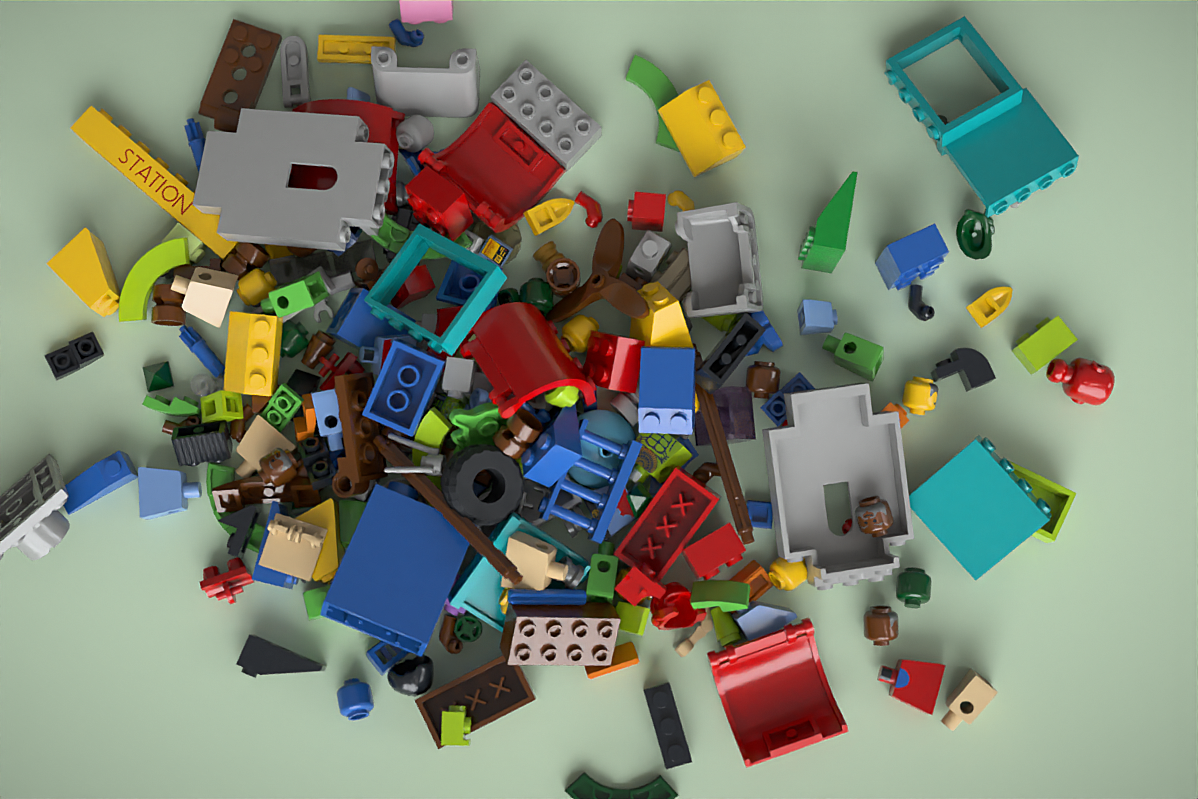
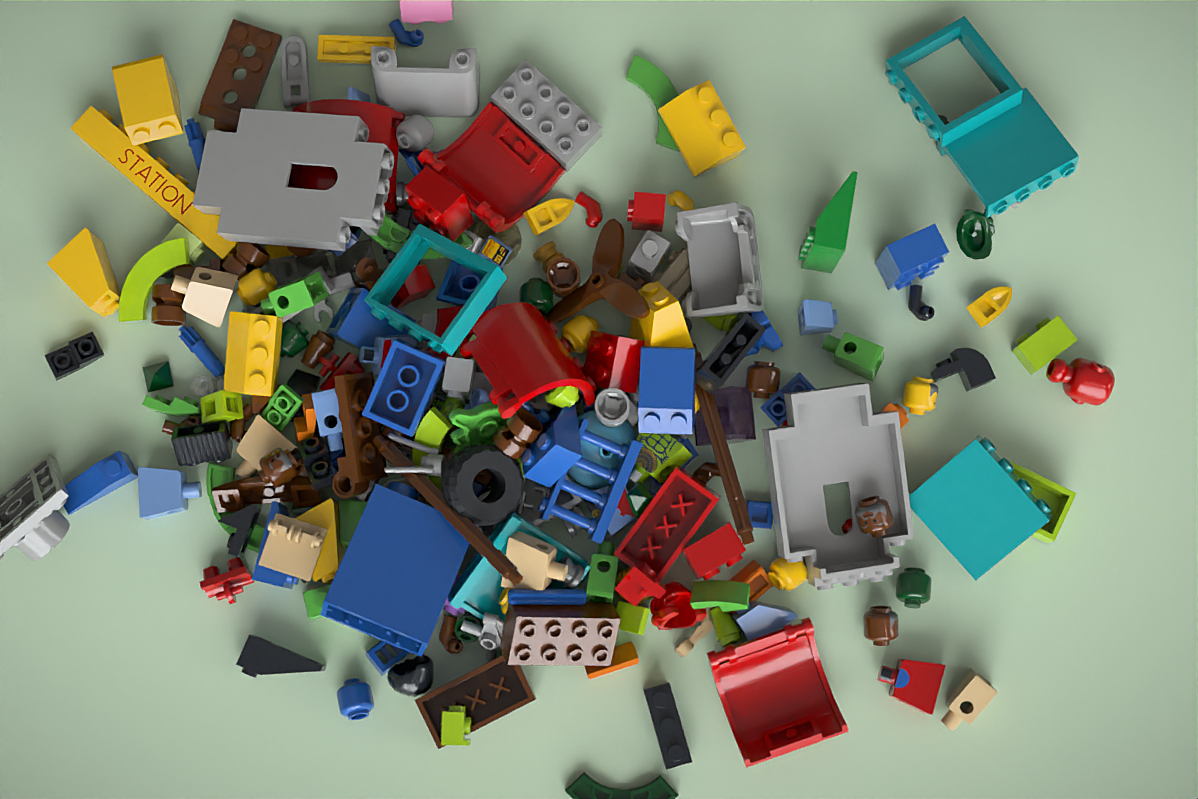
dark green hinge [498,288,520,305] -> none
none -> yellow slope [112,54,183,146]
none -> light grey piece [460,612,504,661]
none -> light grey wheel [595,388,630,427]

